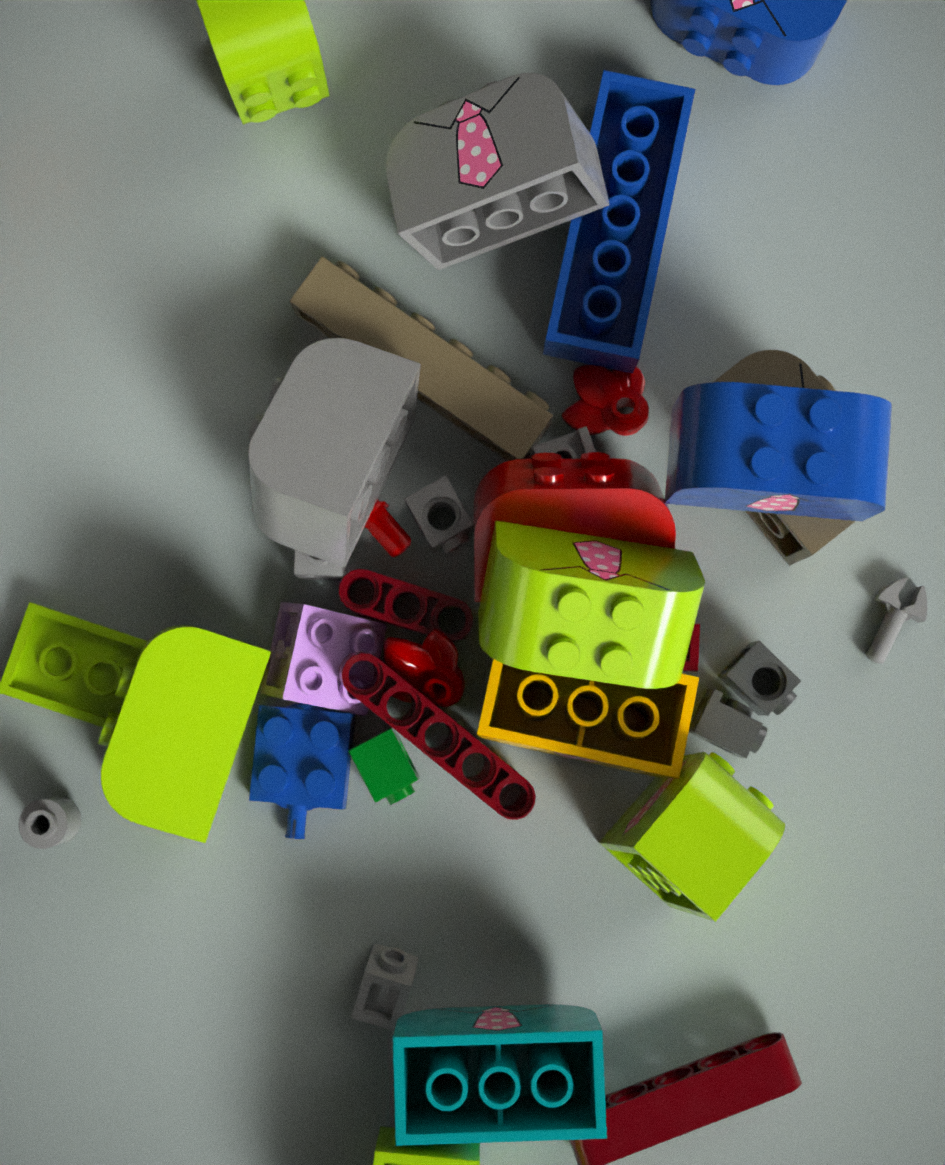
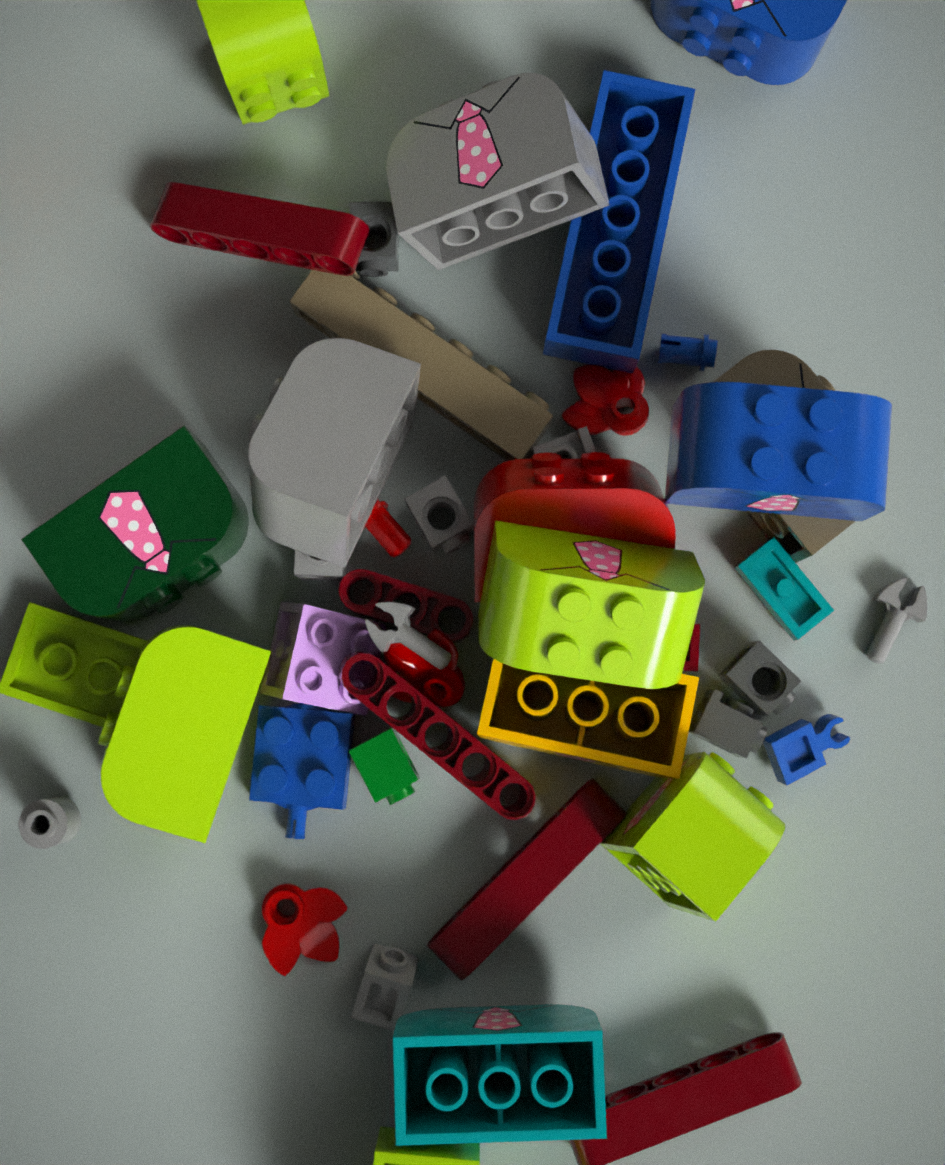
none -> dark green brick [21,425,249,622]
none -> dark red beam [150,182,369,276]
none -> red plate [262,883,348,976]
none -> dark grey brick [349,202,399,277]
none -> light grey bar [365,602,451,670]
none -> dark red beam [426,778,627,981]
none -> blue pin [658,333,718,371]
none -> teal plate [734,537,834,641]
none -> blue plate [763,714,850,786]

